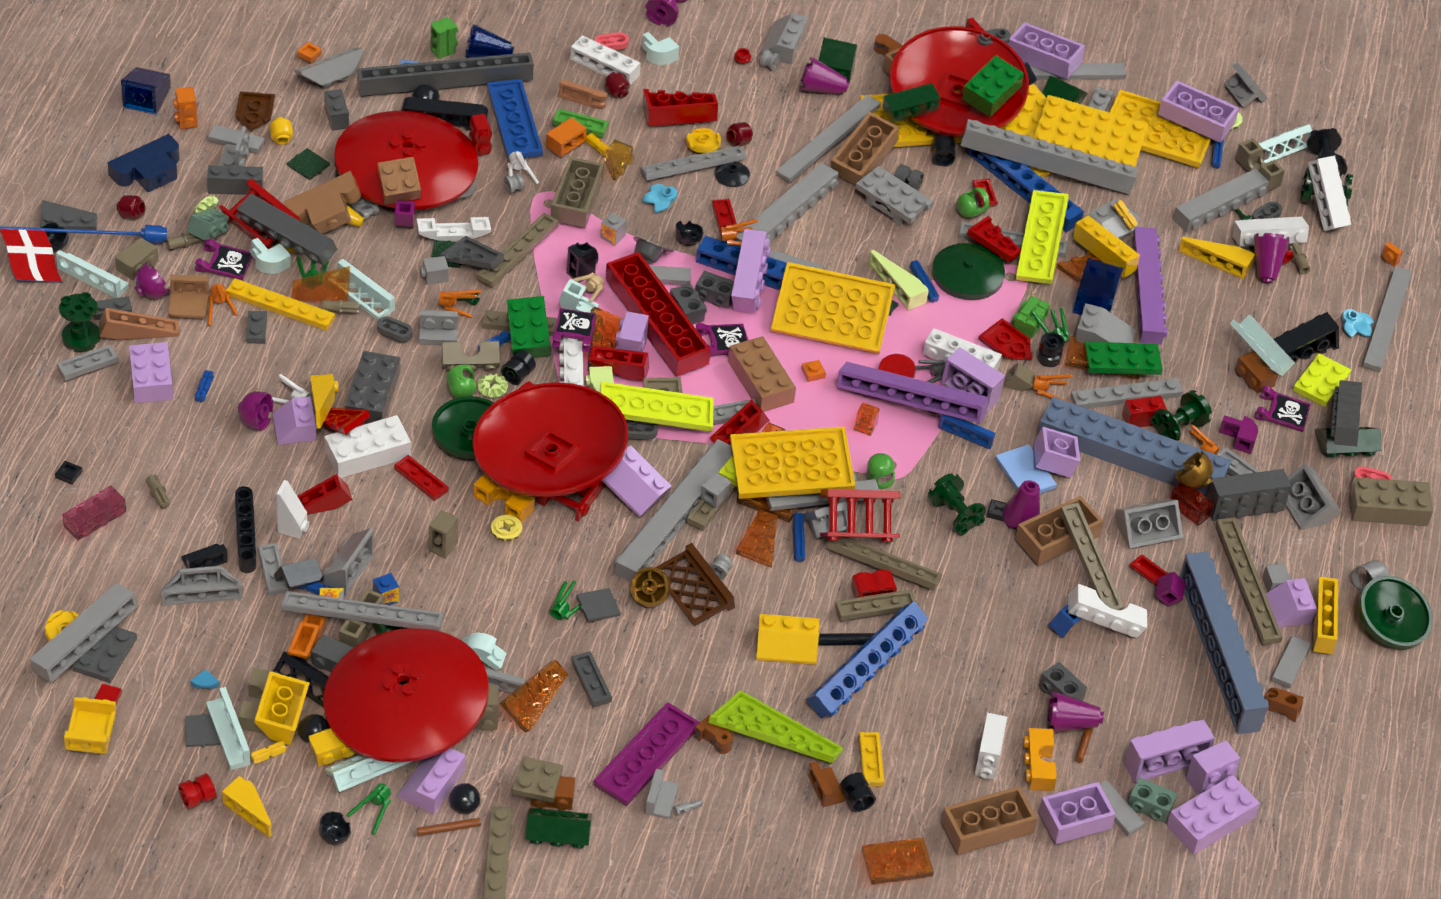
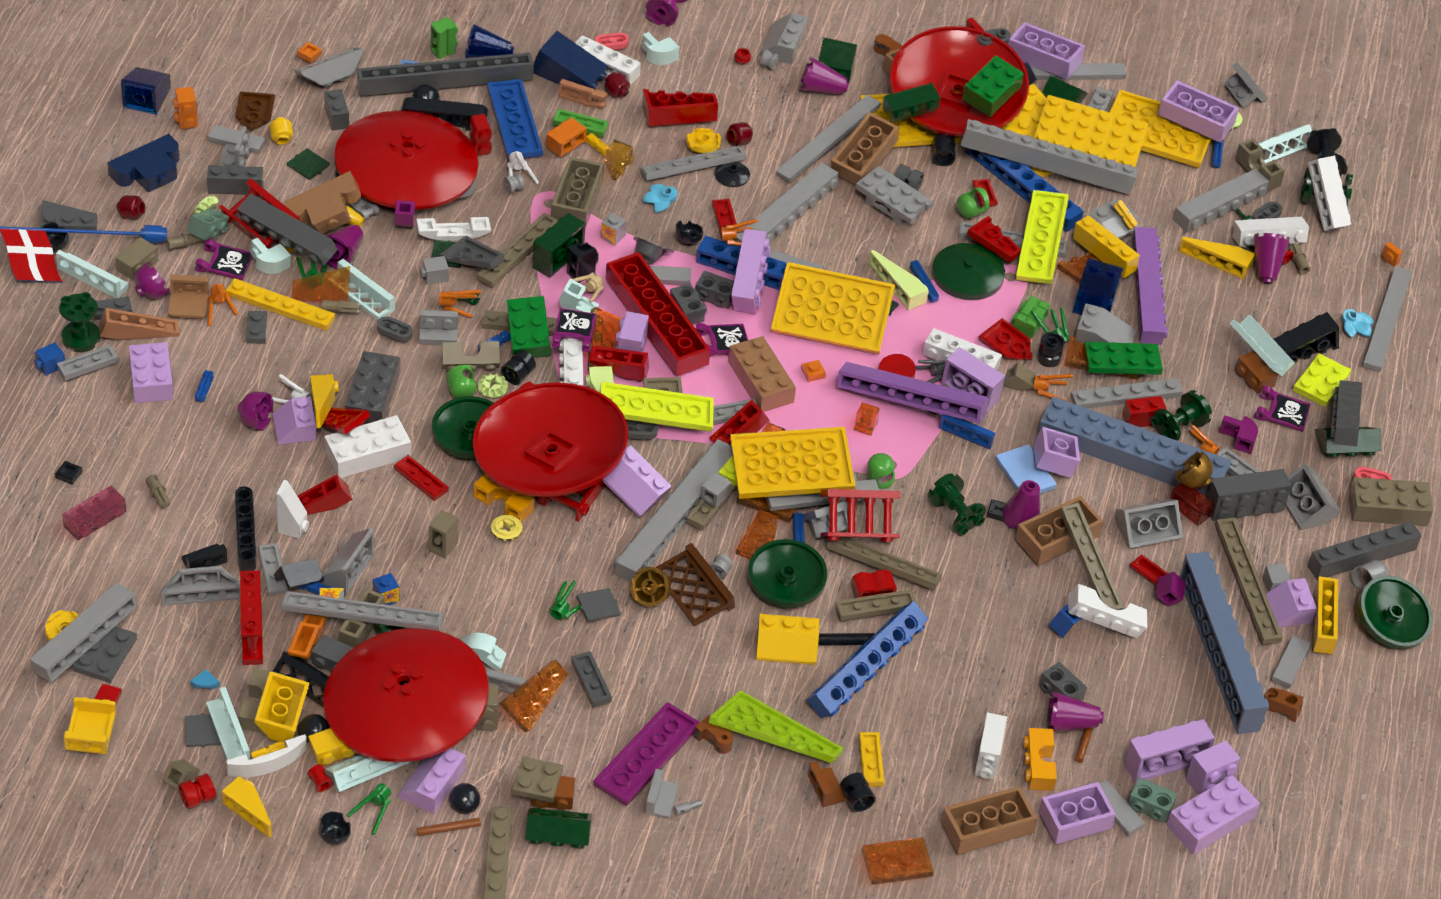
medium nougat brick [377,157,421,205] -> none
none -> blue brick [34,342,65,376]
none -> dark tan brick [162,759,200,790]
none -> white slope [226,734,307,777]
none -> red fence [240,570,263,665]
none -> red bush [307,764,333,792]
none -> magenta cone [326,225,363,269]
none -> dark green brick [532,213,586,278]
none -> dark blue slope [533,31,608,89]
none -> dark green dish [748,539,827,608]
none -> dark grey brick [1308,521,1421,581]

